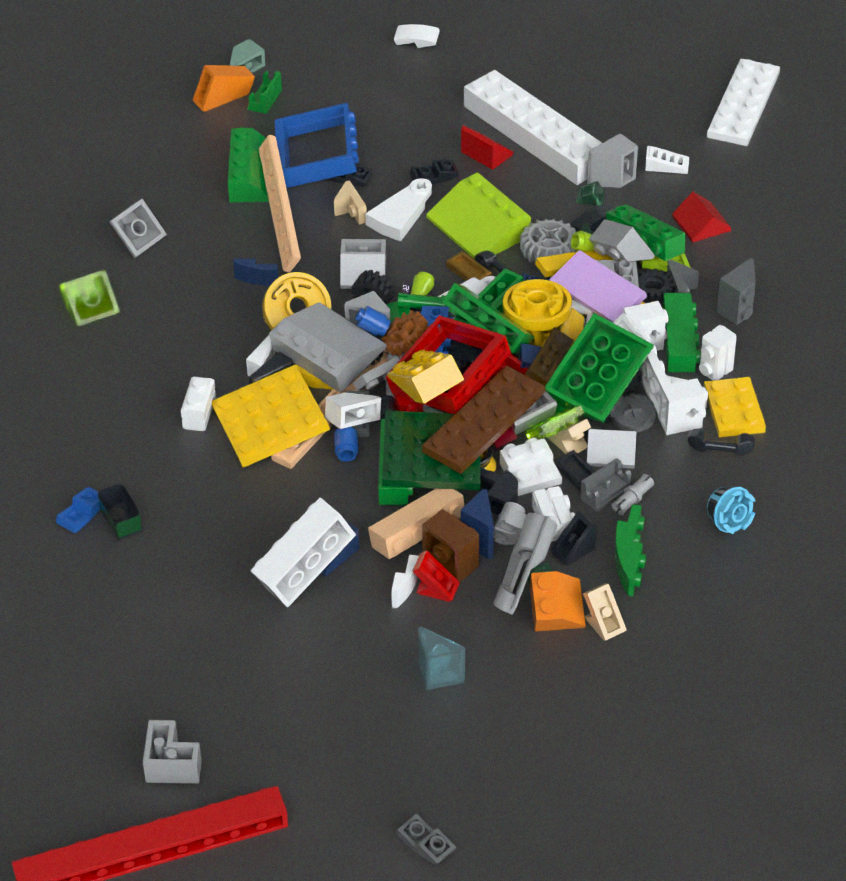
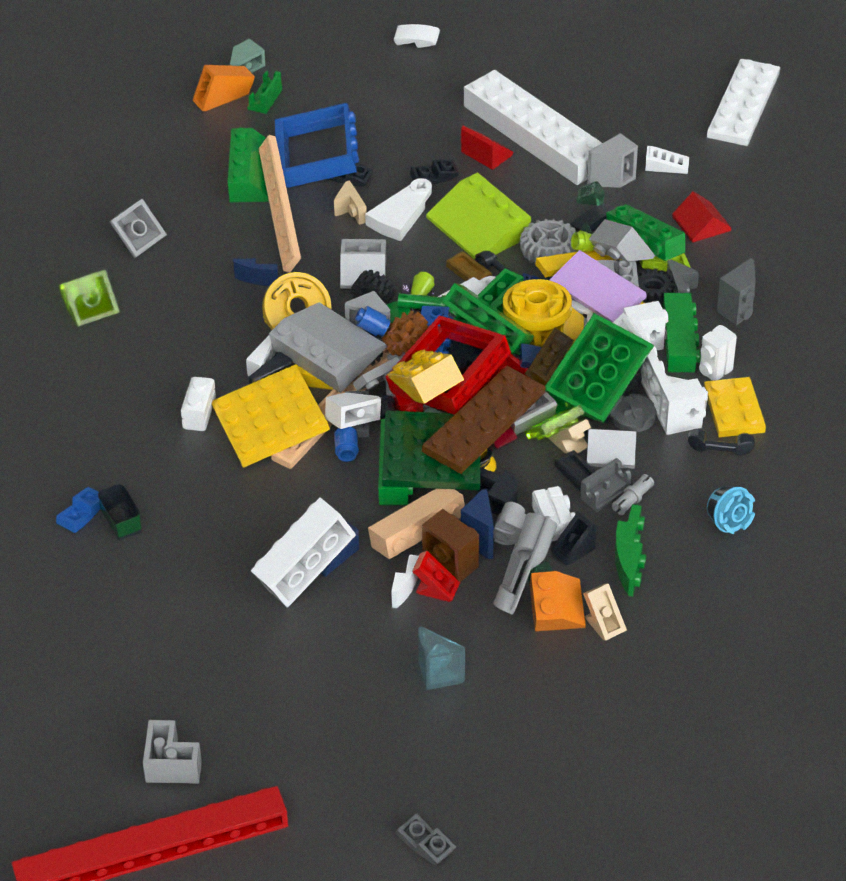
white plate [500,438,562,496] -> none

